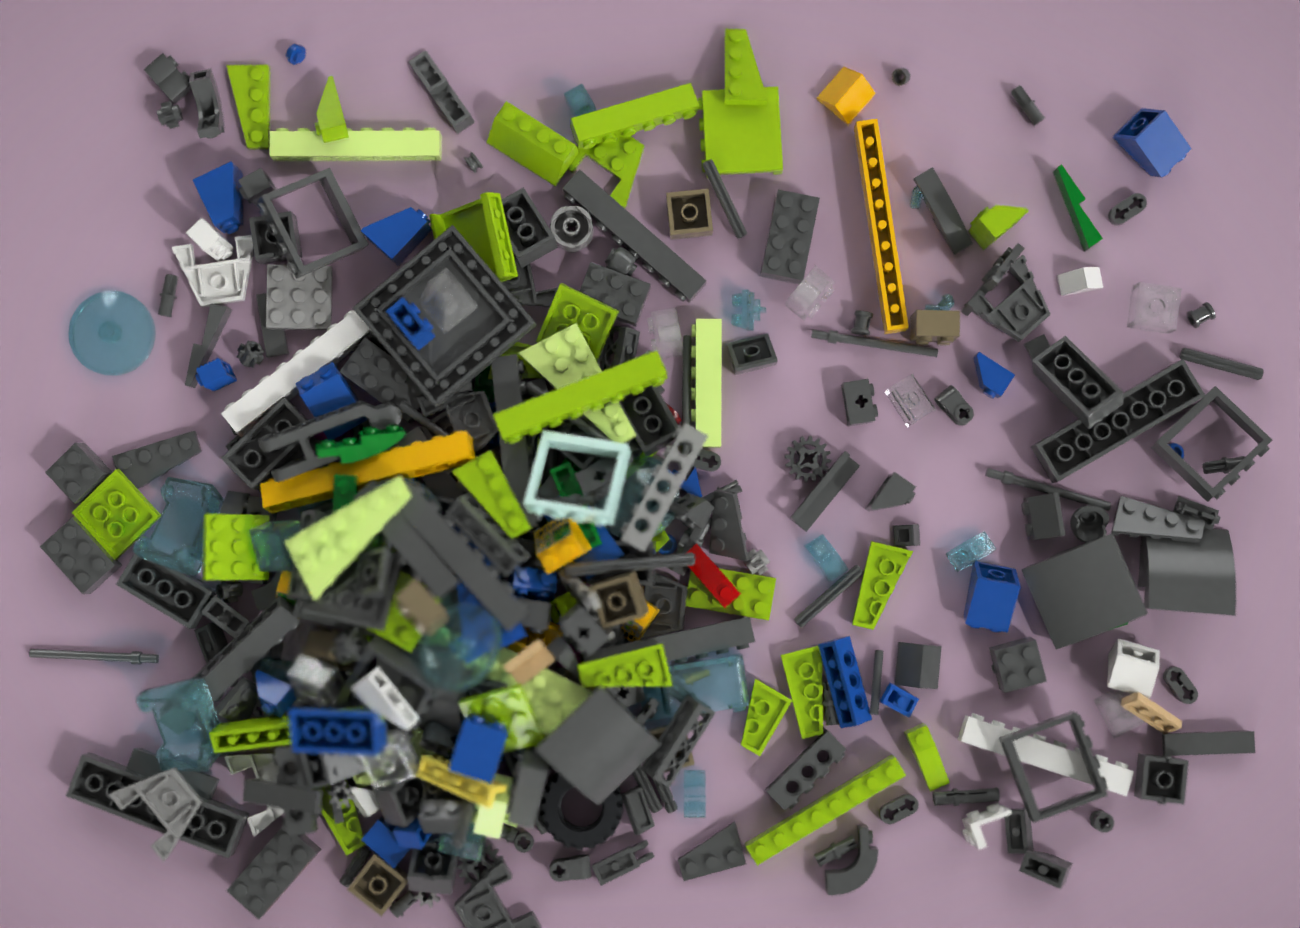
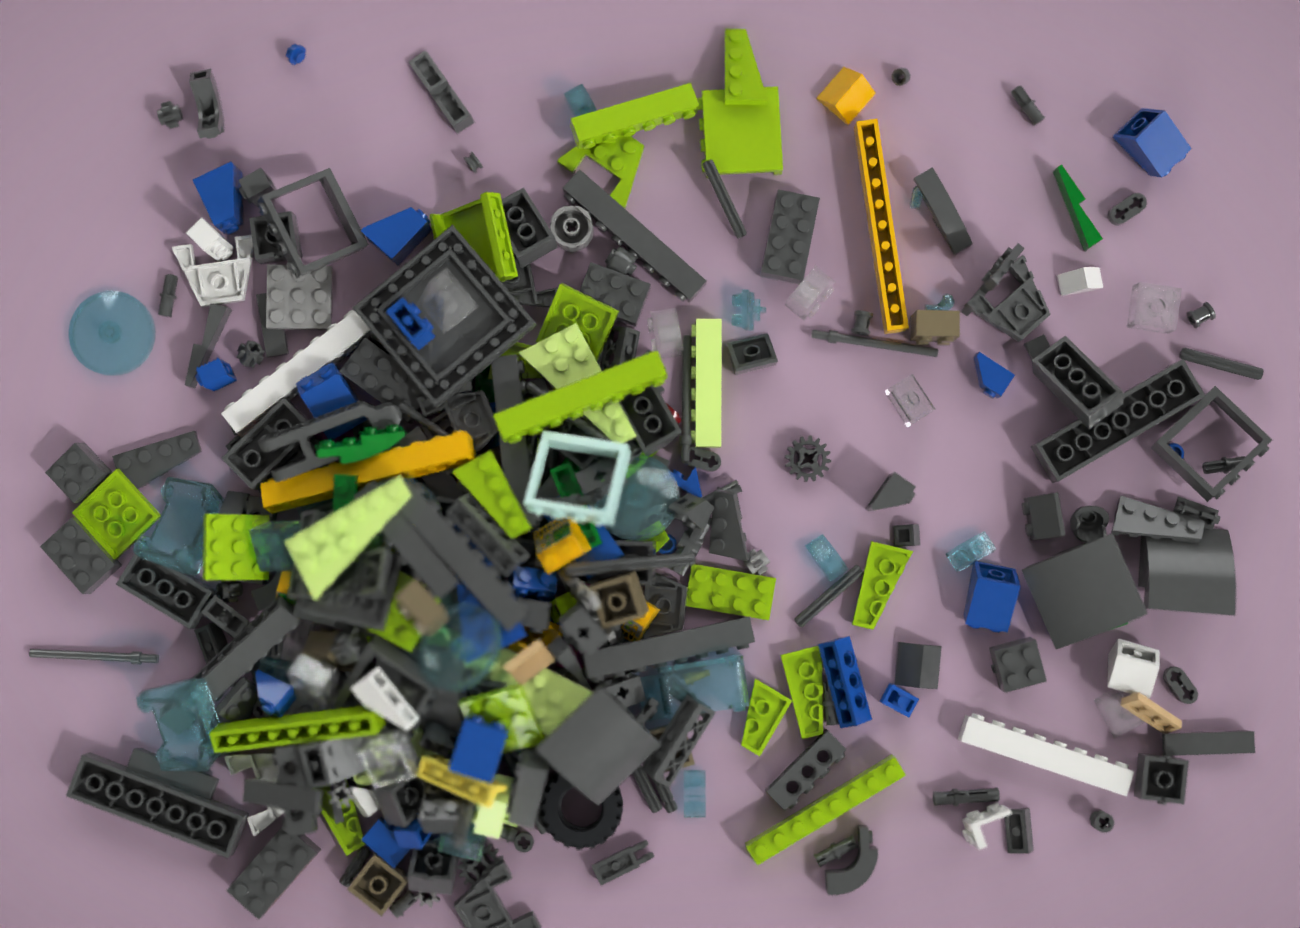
light grey wing [109,767,203,861] -> none
dark grey brick [144,53,192,104] -> none
lime wing [227,65,270,150] -> none
yellowish green brick [270,127,442,161] -> none
blue slope [289,708,387,756] -> none
lime slope [314,75,349,143] -> none
lime slope [487,101,579,187] -> none
dark grey piece [549,854,592,882] -> none
lime wing [577,643,673,687] -> none
light grey brick [620,423,708,552] -> none
dark grey tile [621,786,655,835] -> none
dark tan brick [666,189,713,240] -> none
dark grey wing [678,821,746,881] -> none
red slope [685,543,741,608] -> none
dark grey fence [789,451,860,532] -> none
dark grey brick [841,379,878,426] -> none
dark grey bar [870,650,884,715] -> none
dark grey beam [879,794,919,824] -> none
lime slope [904,723,950,792] -> none
dark grey piece [934,385,974,426] -> none
lime slope [968,205,1029,250] -> none
dark grey bar [985,468,1111,511] -> none
dark grey window [999,711,1108,823] -> none
dark grey slope [1019,850,1073,889] -> none

